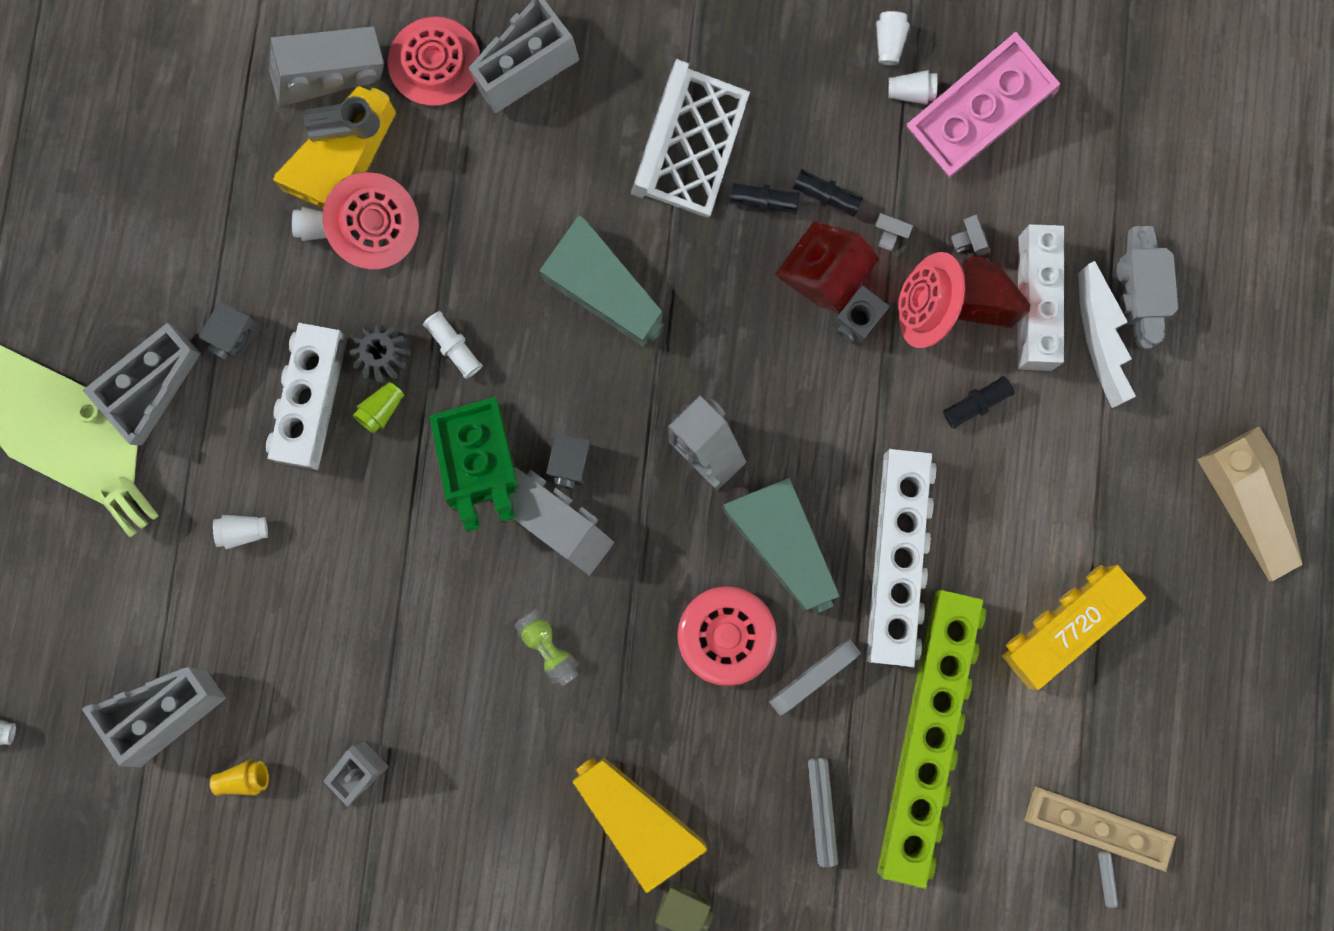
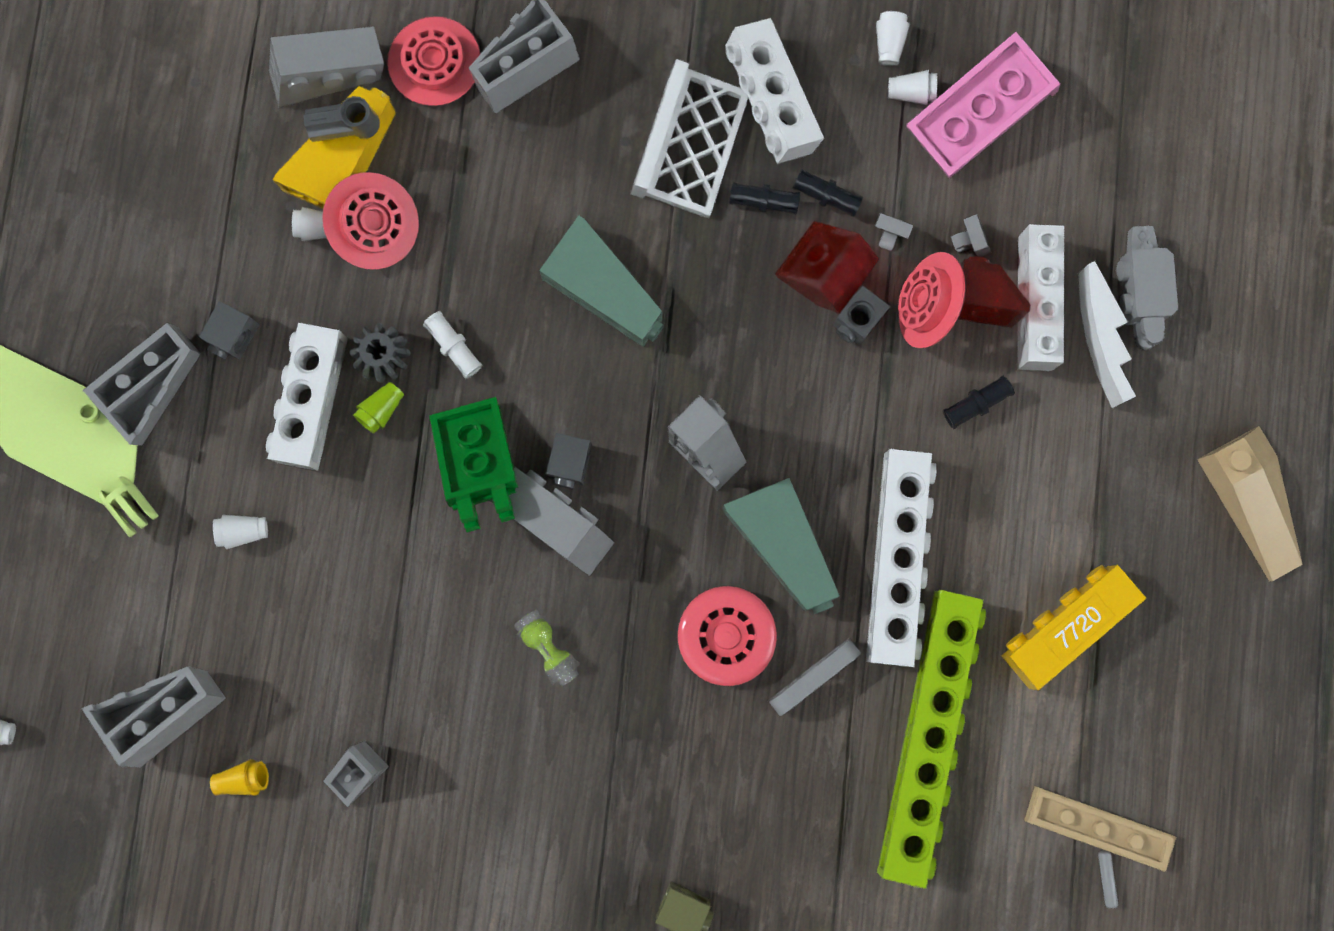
yellow slope [572,757,707,893] -> none
light grey axle [808,757,838,867] -> none
none -> white brick [726,18,824,164]

